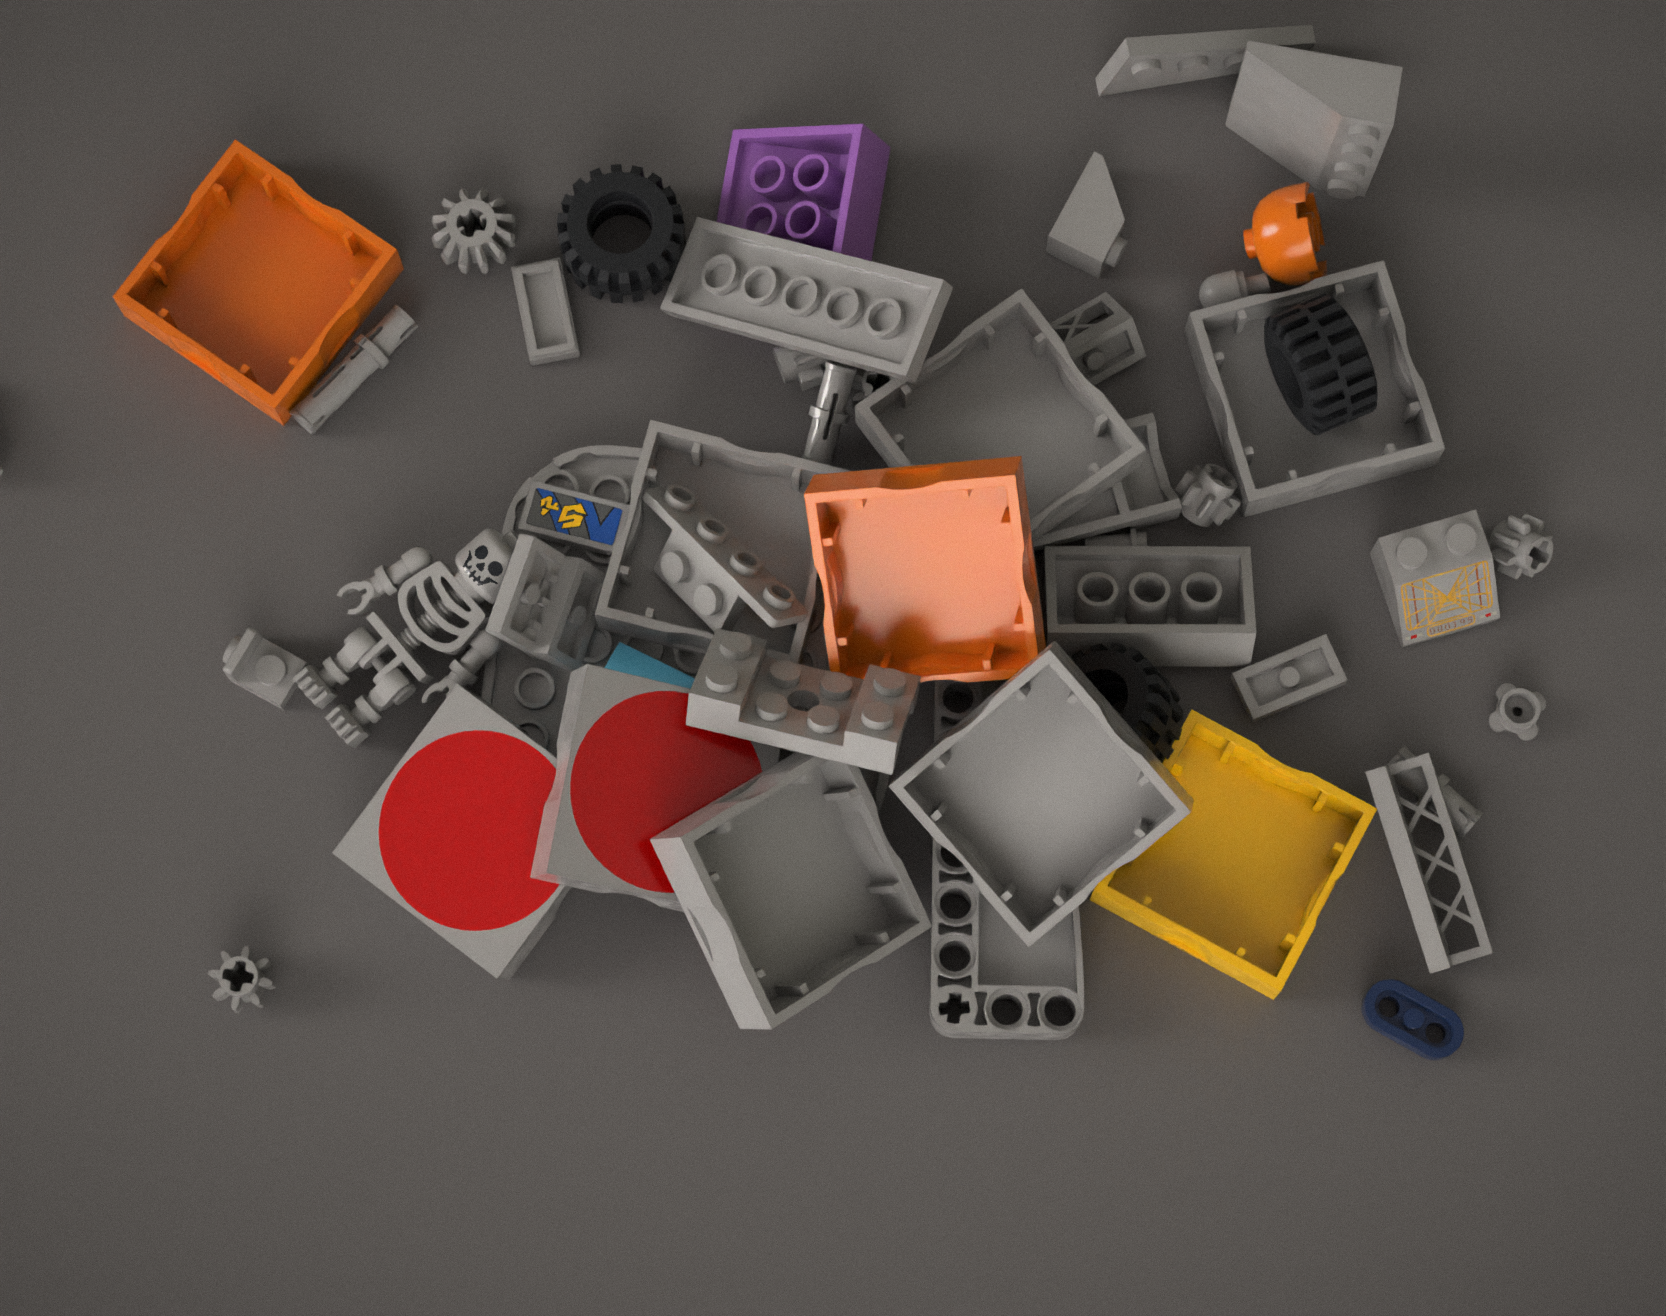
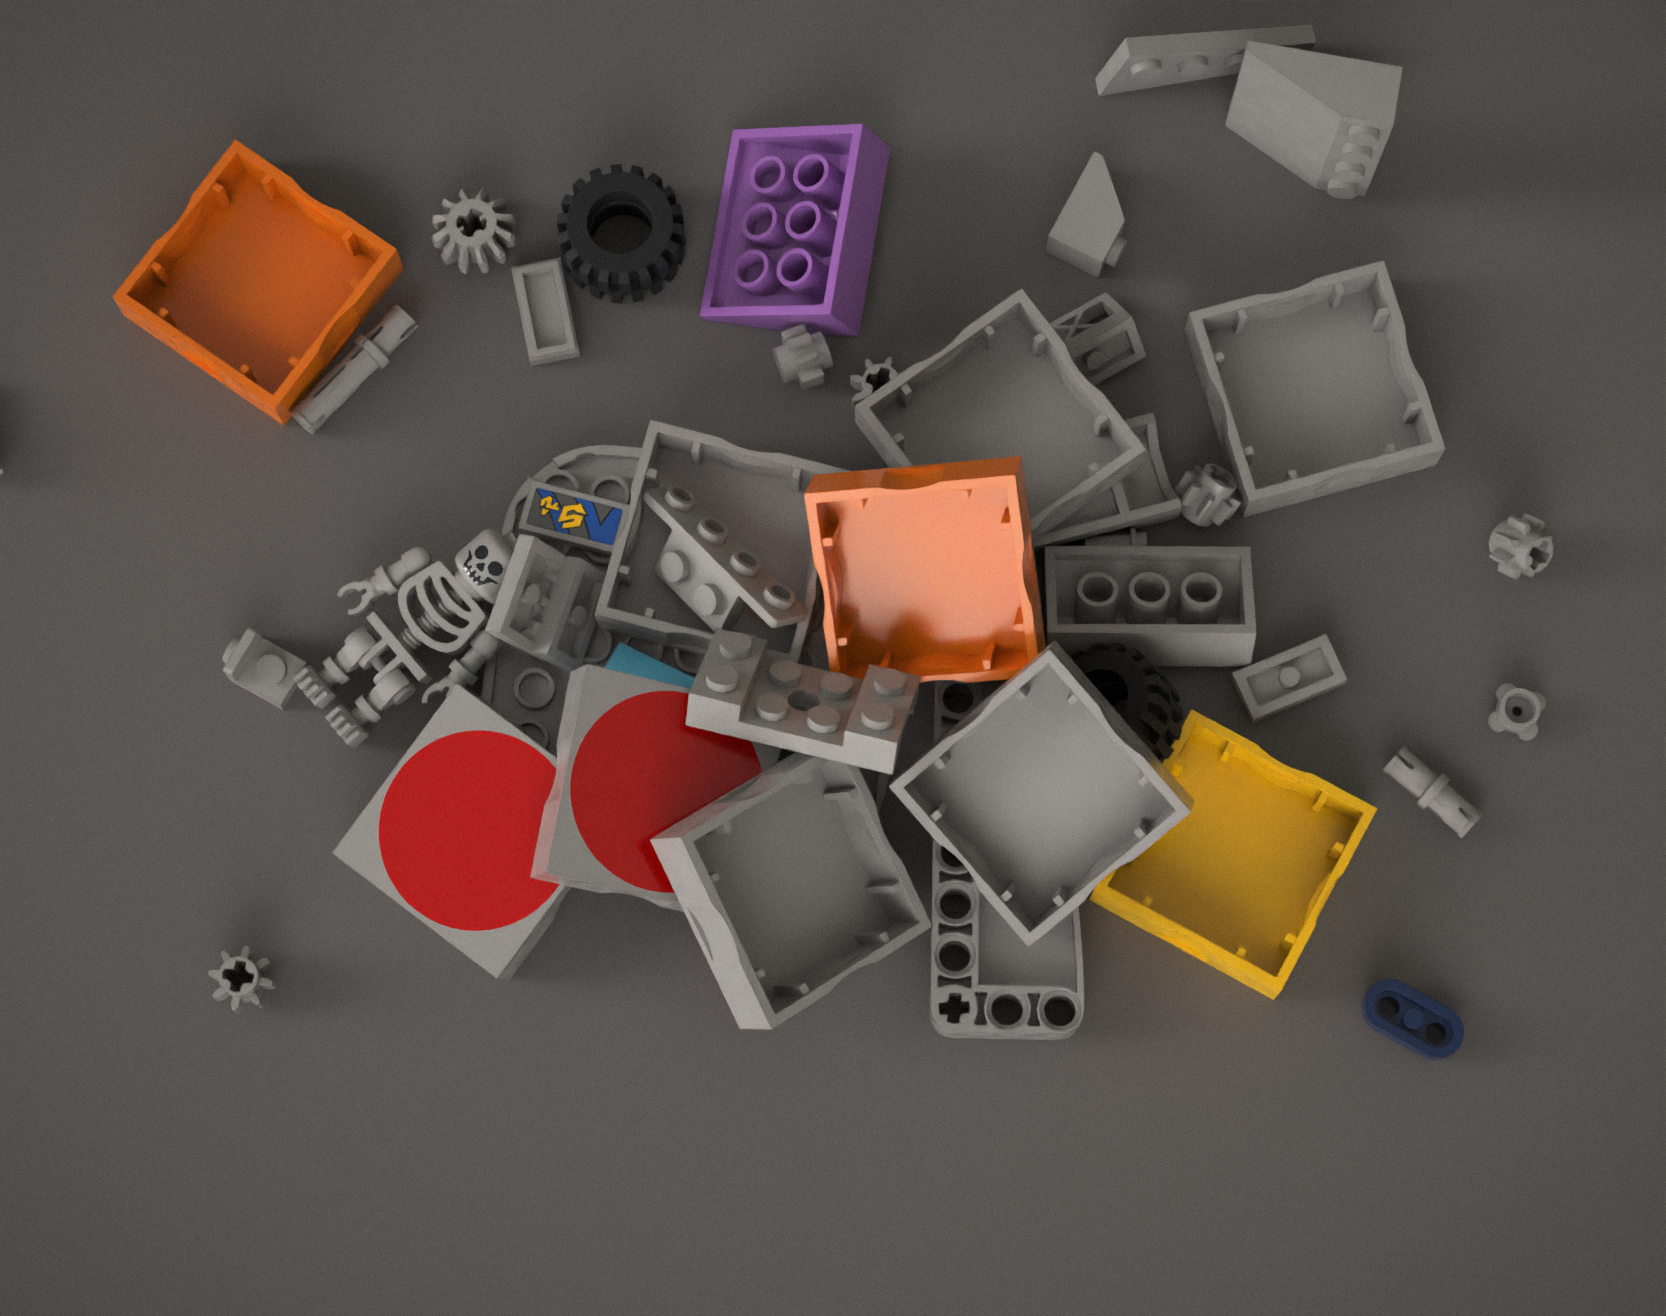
light grey plate [660,217,953,383] -> none
light grey pin [801,361,857,466] -> none
light grey cylinder [1199,270,1270,308] -> none
orange cylinder [1243,182,1327,285] -> none
black tyre [1264,293,1378,436] -> none
light grey fence [1365,753,1494,974] -> none
light grey slope [1370,510,1500,648] -> none

